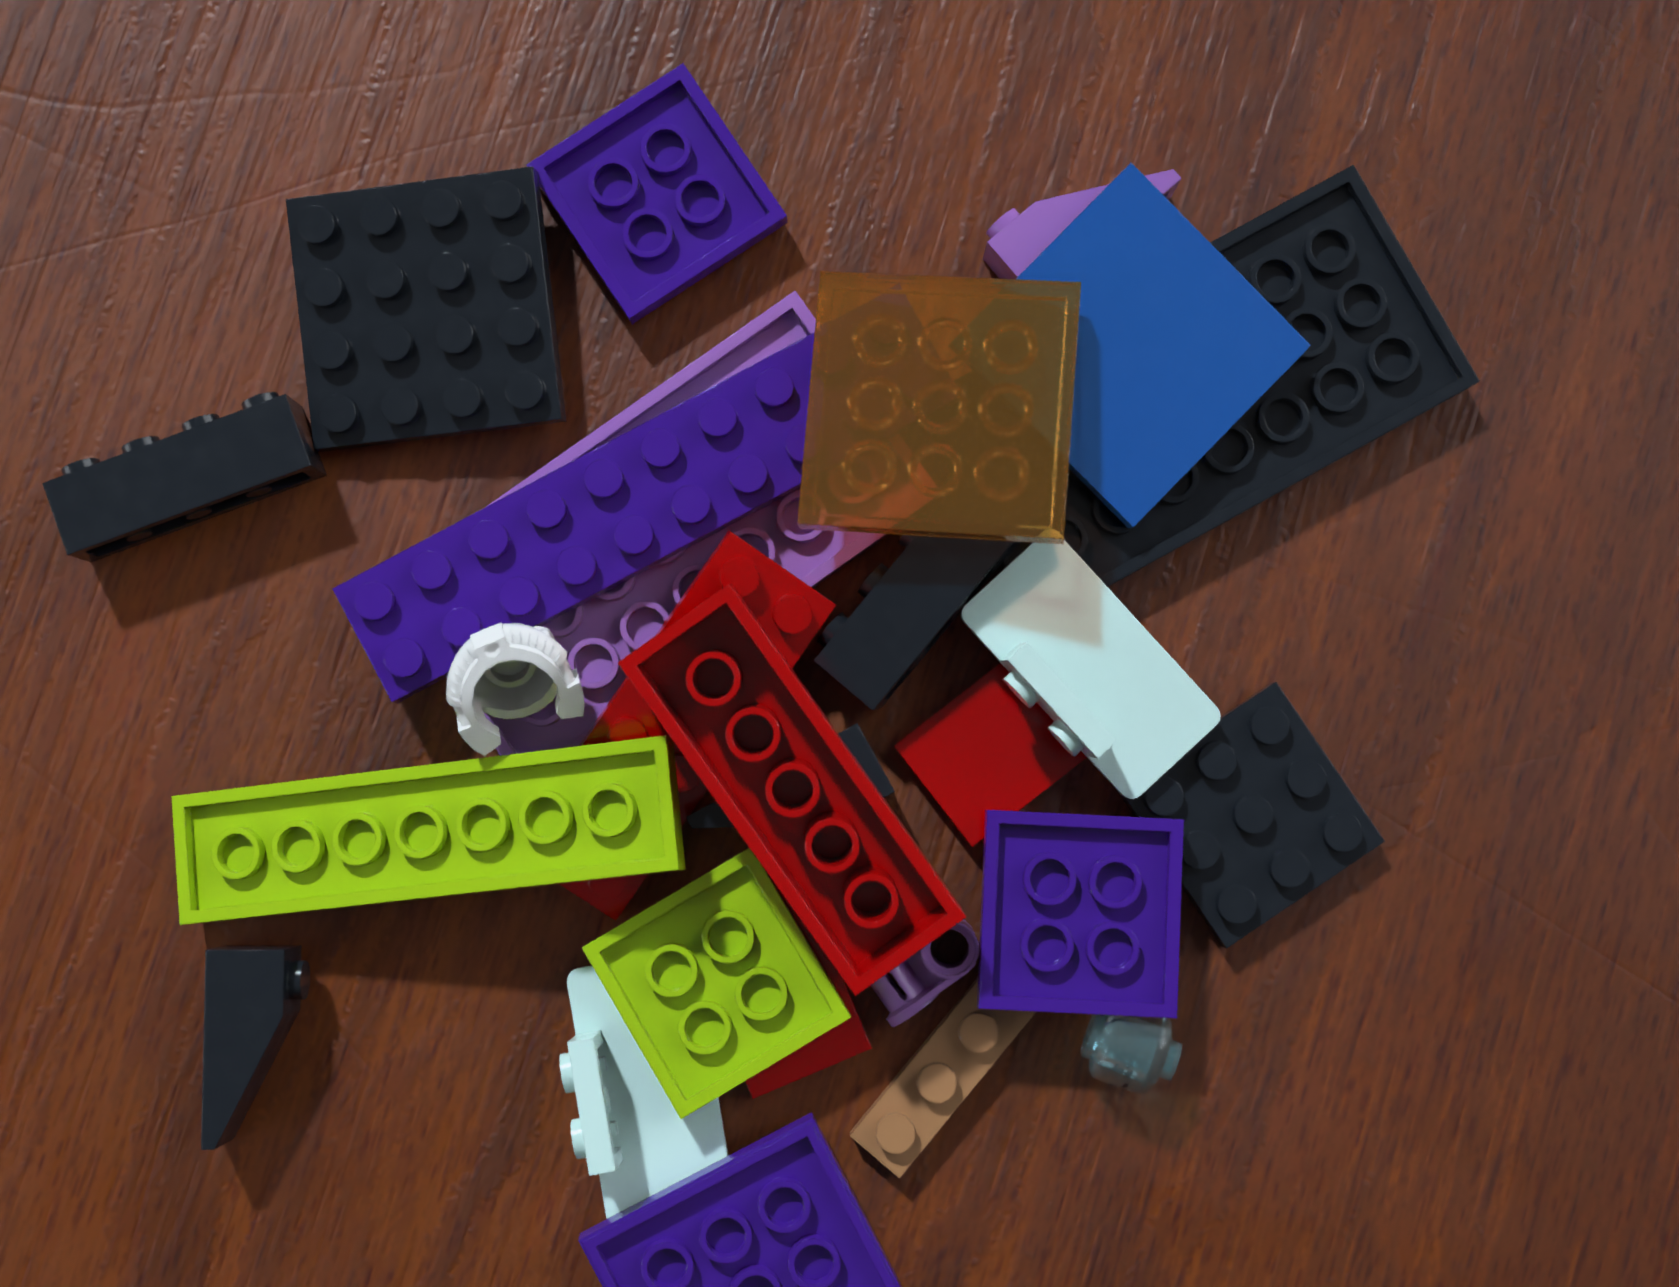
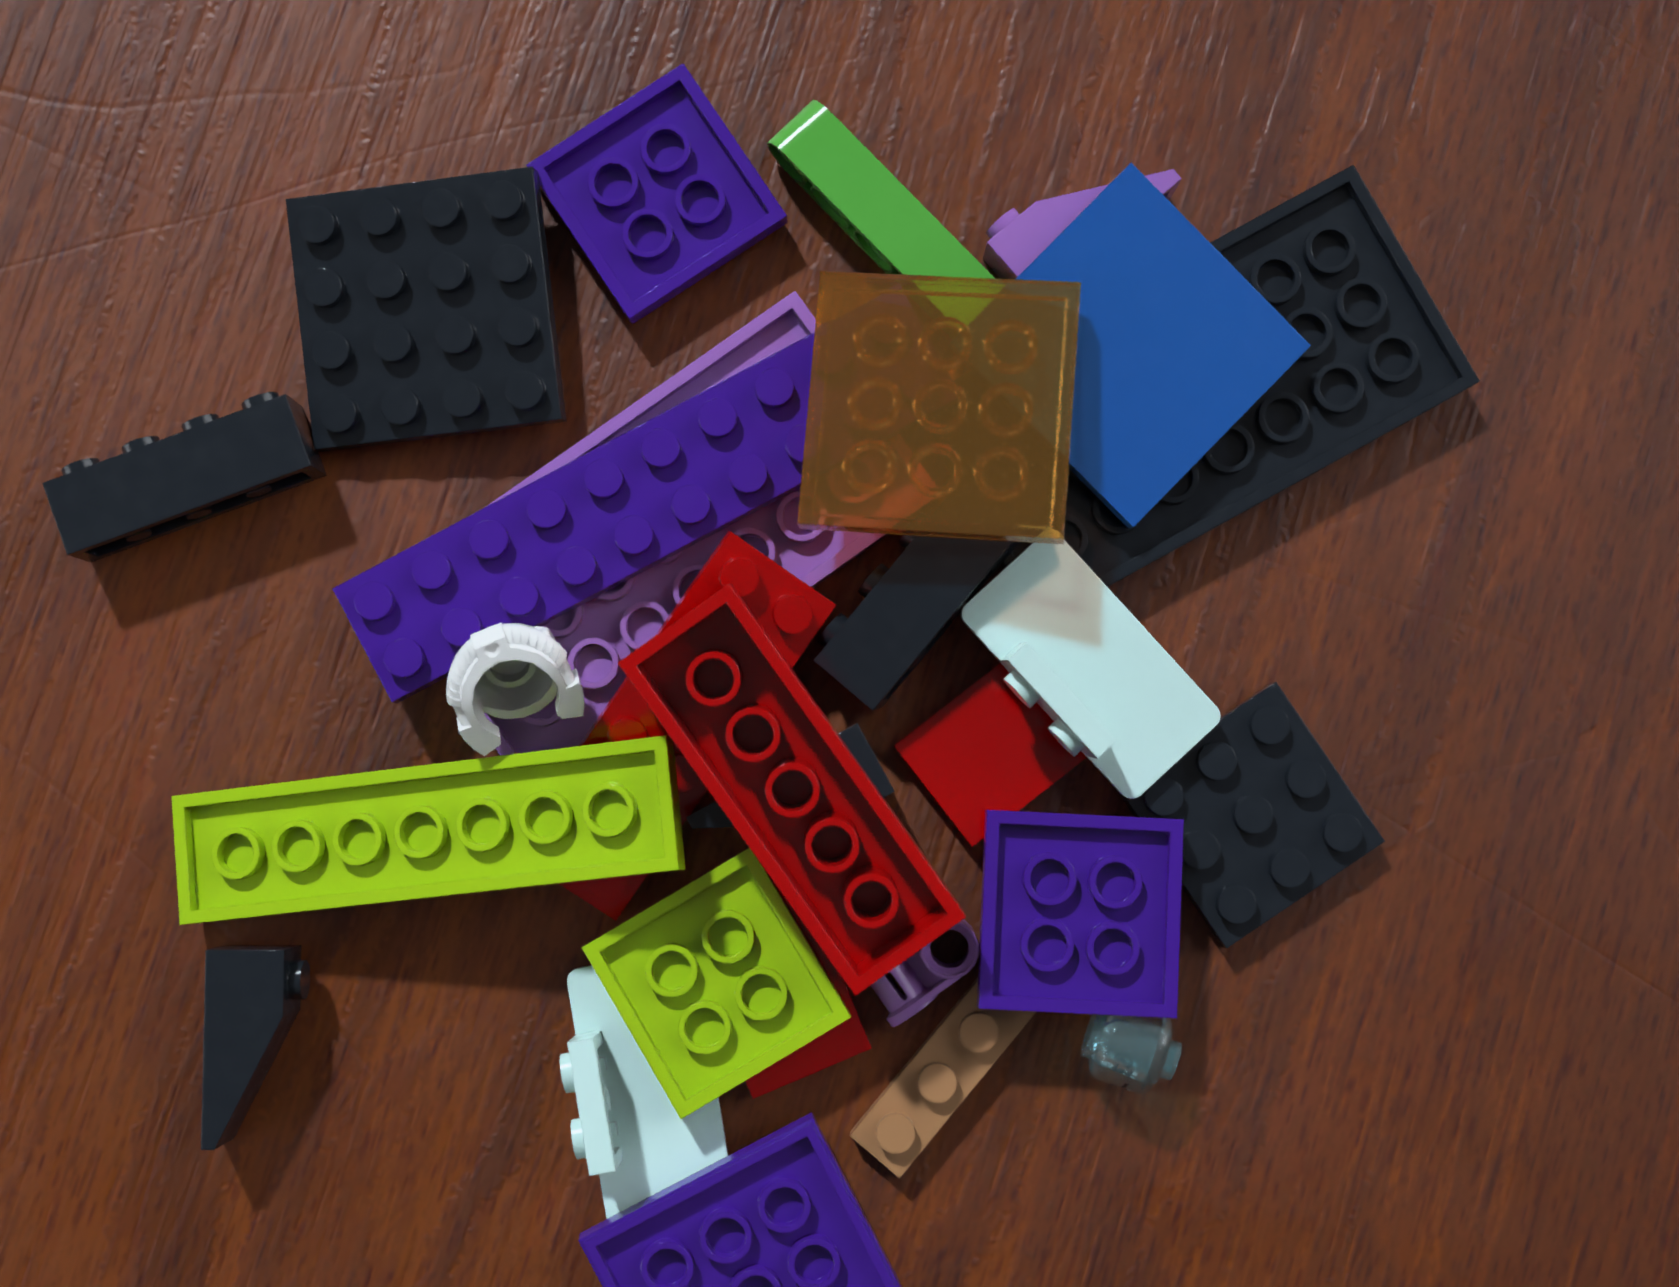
none -> bright green beam [767,100,1005,342]

